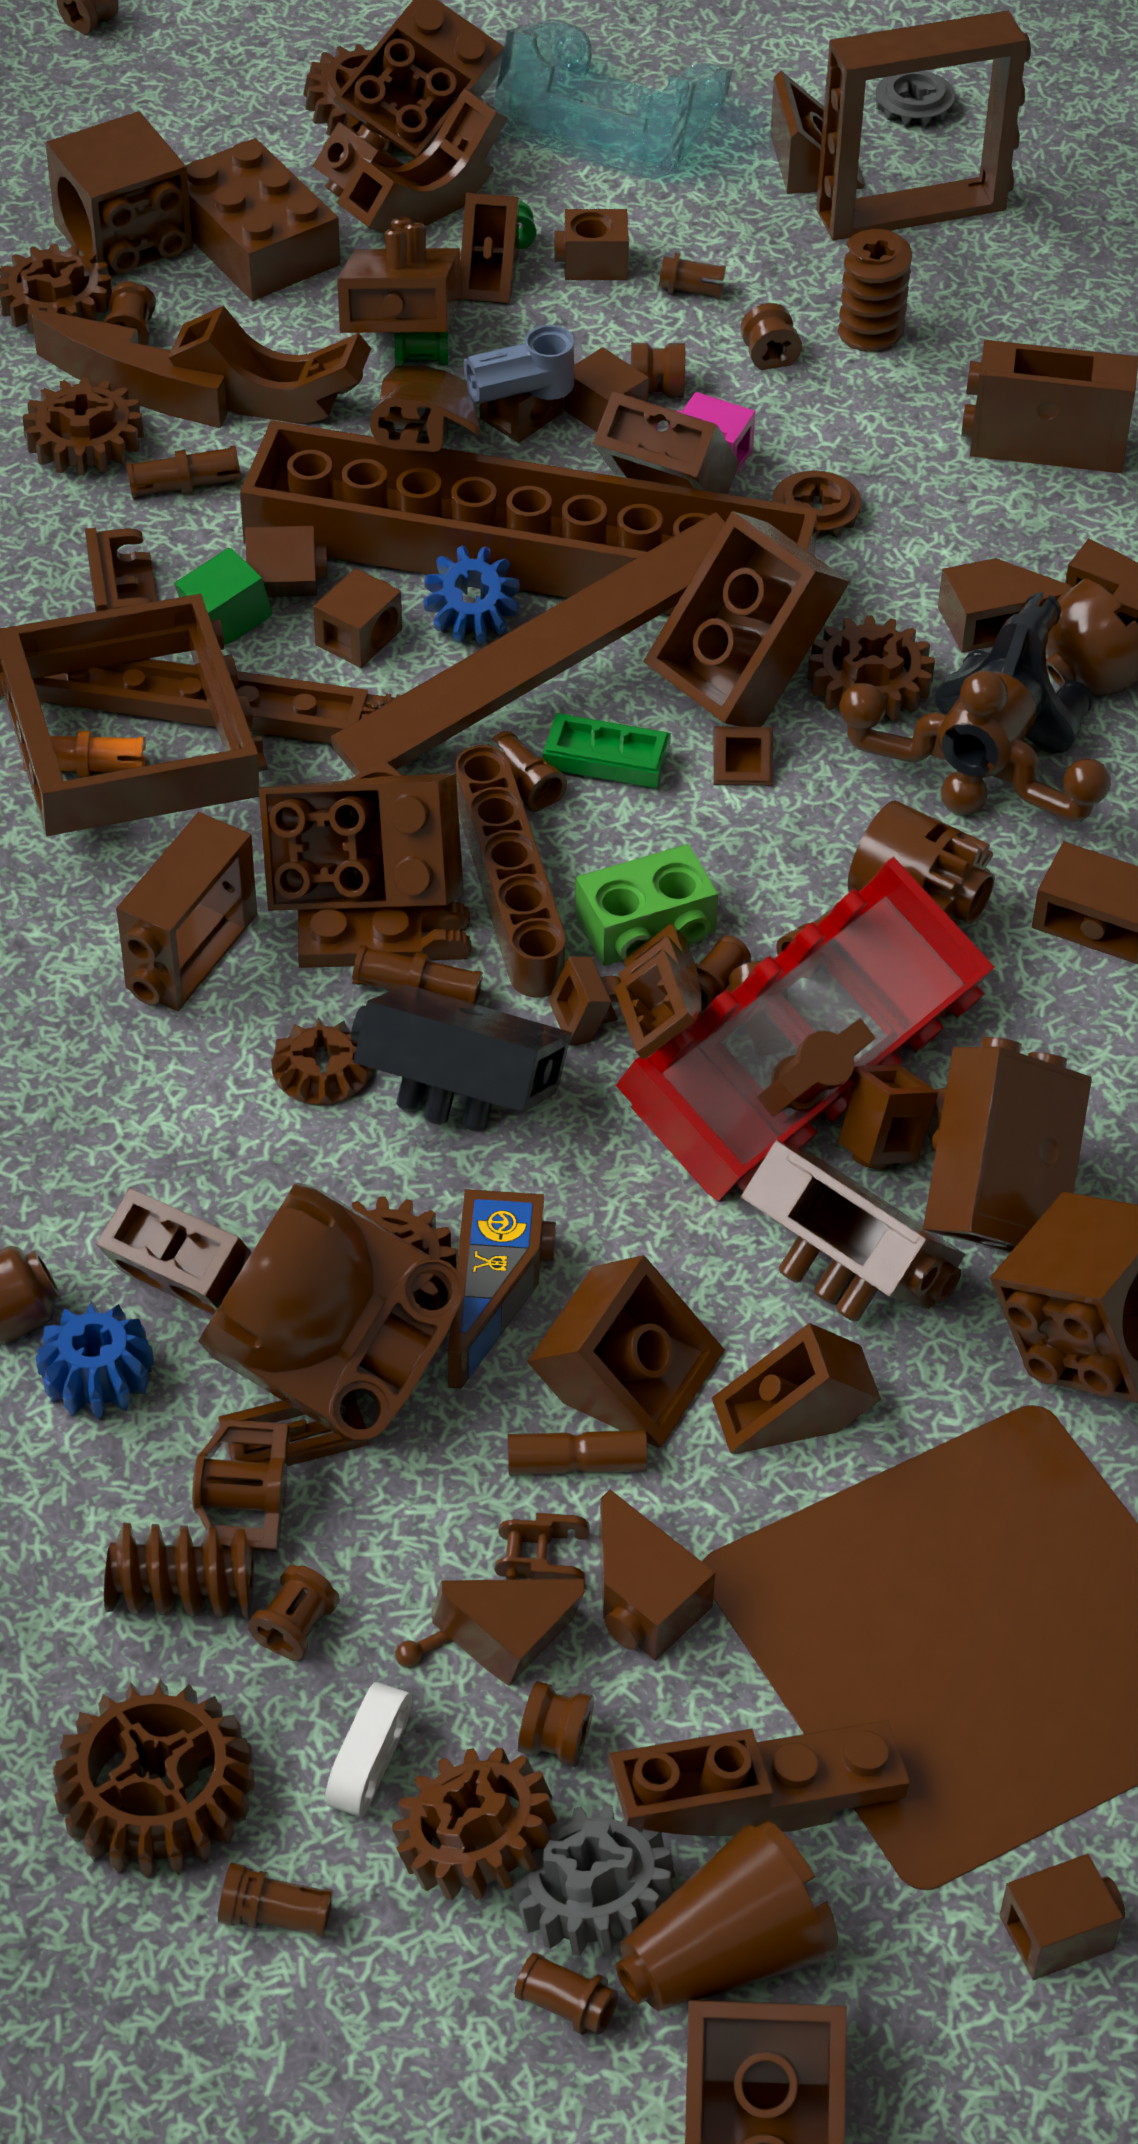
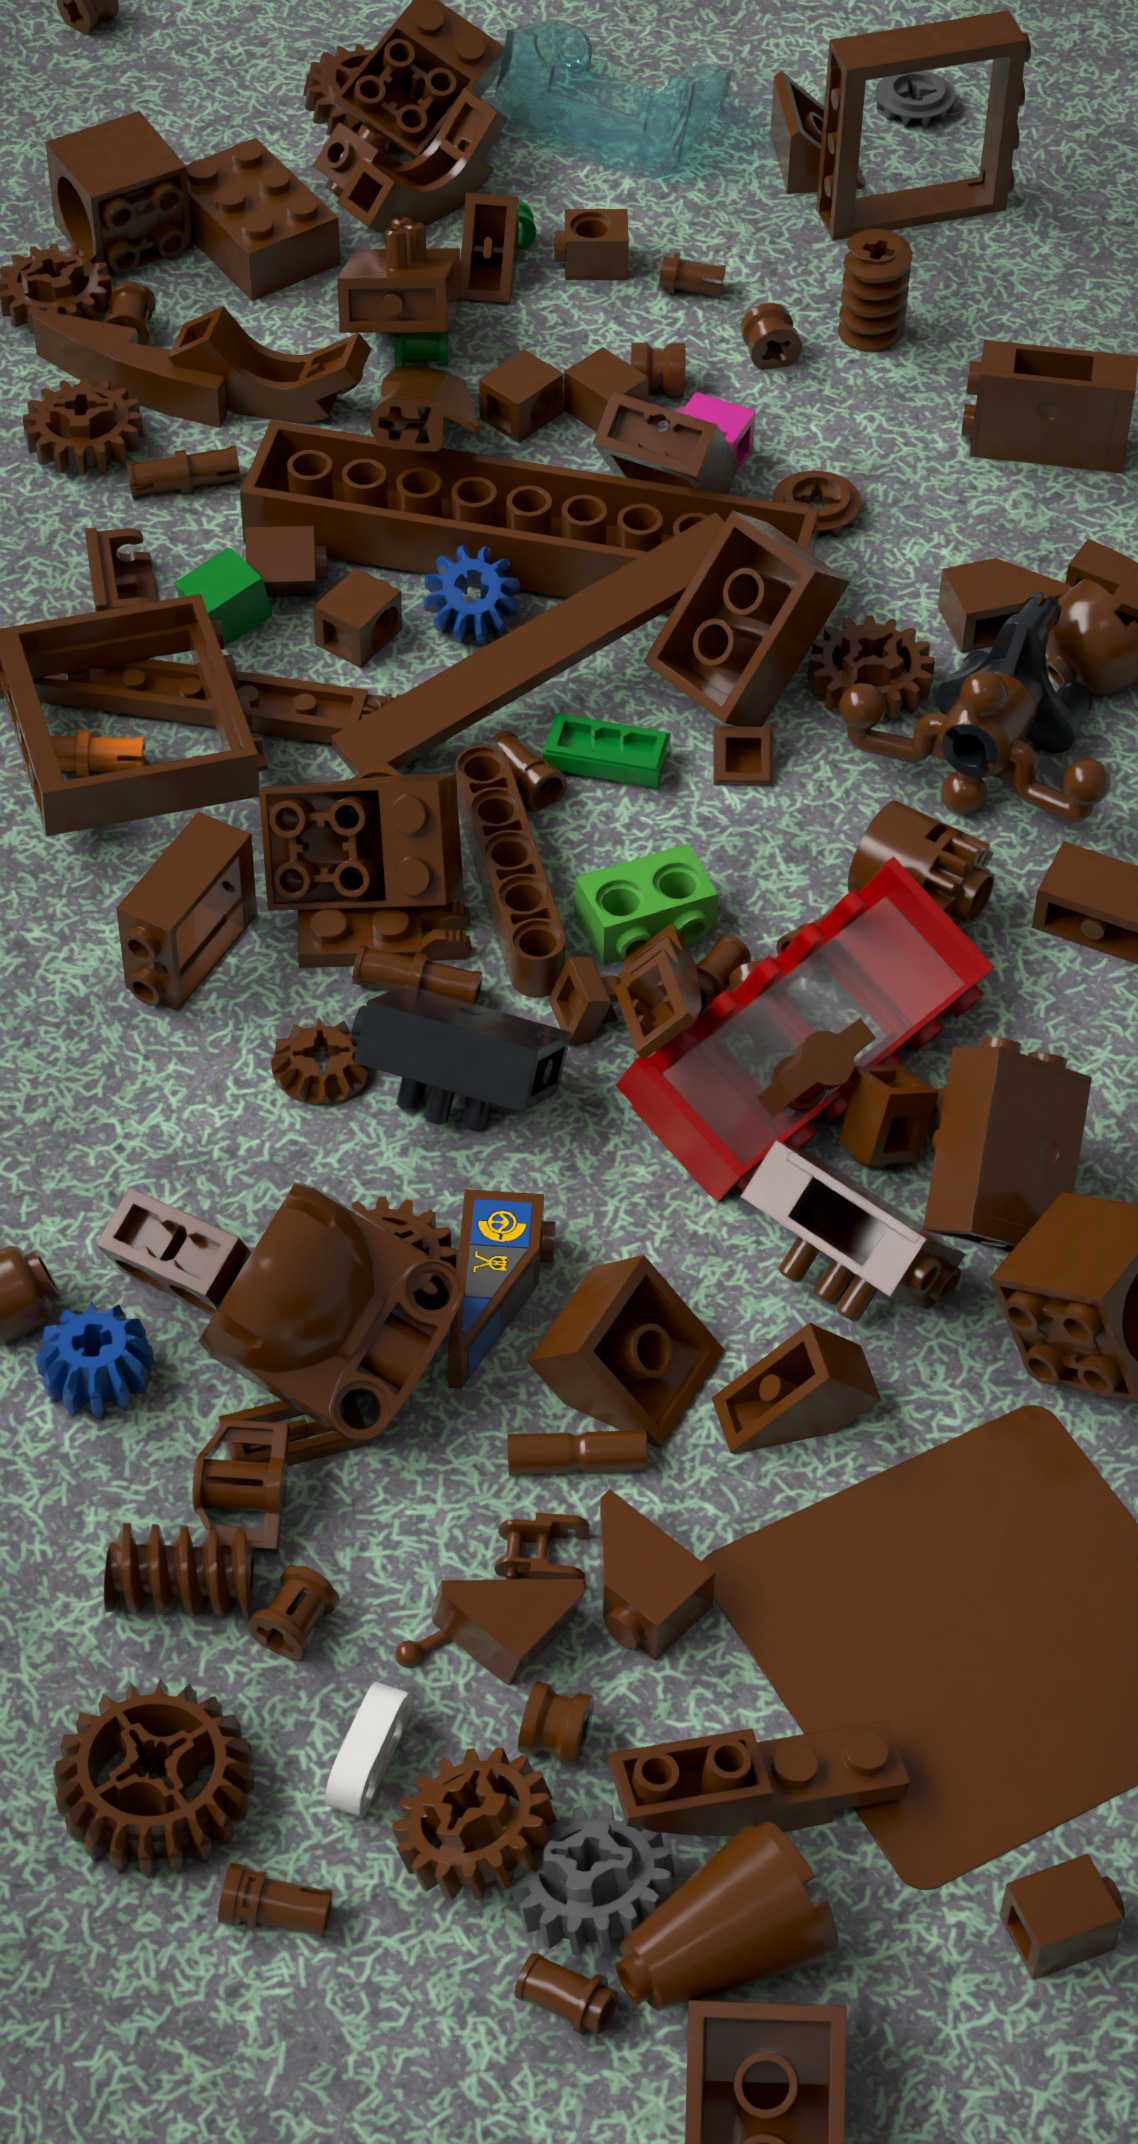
sand blue piece [464,325,574,405] -> none

